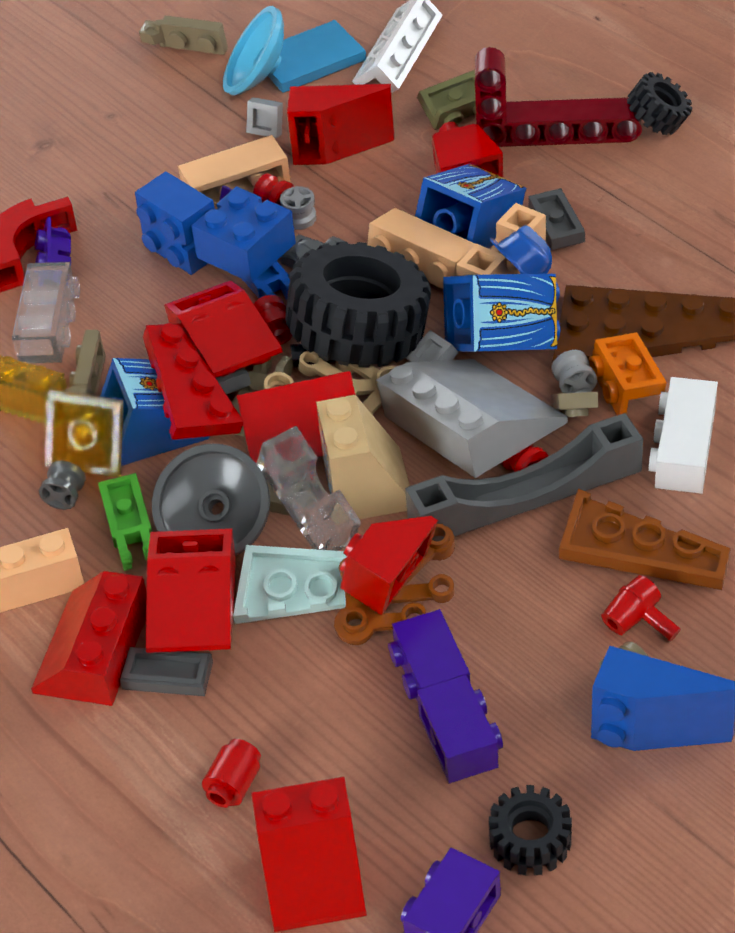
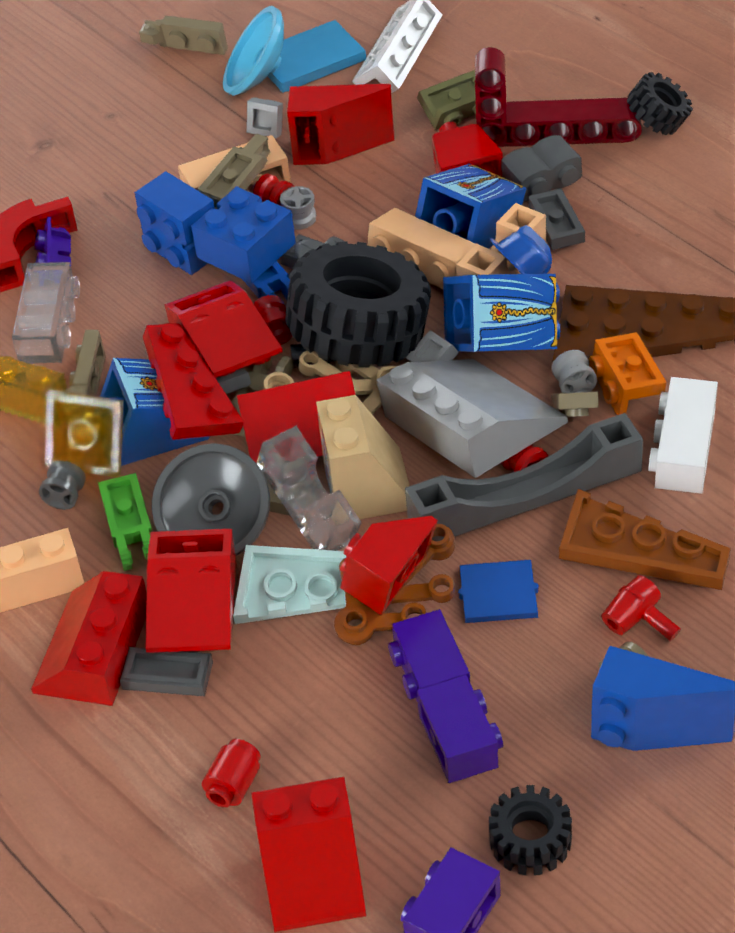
none -> dark tan hinge [197,133,270,207]
none -> blue piece [458,560,539,623]
none -> dark grey brick [501,135,582,201]

